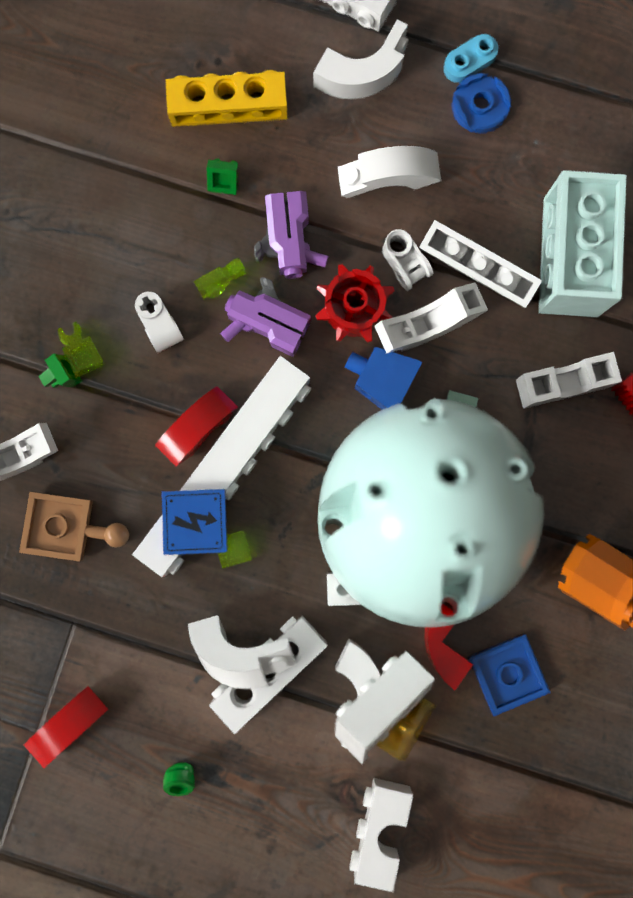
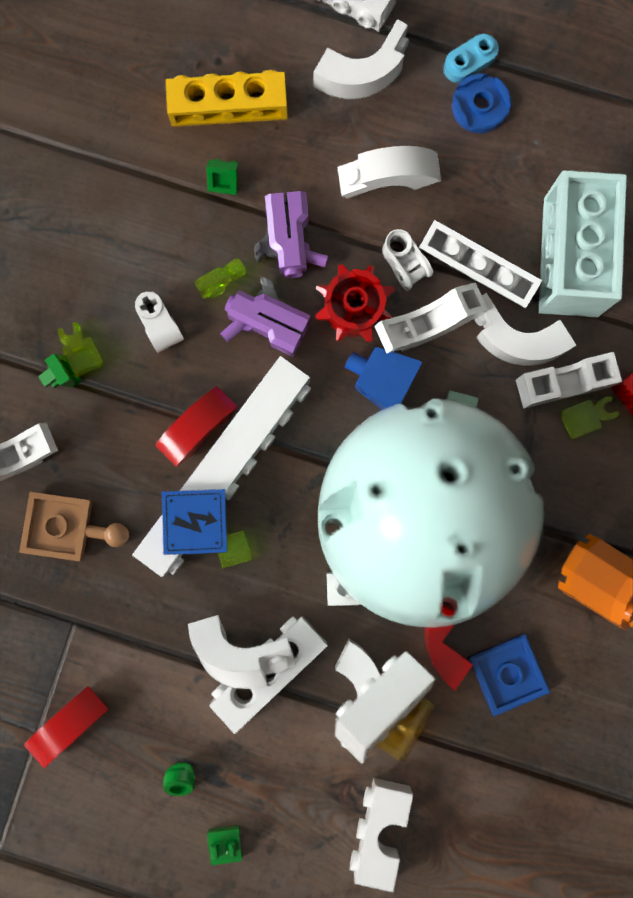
none -> green tile [207,825,243,866]
none -> white arch [474,293,576,366]
none -> clear neon green plate [560,396,619,439]

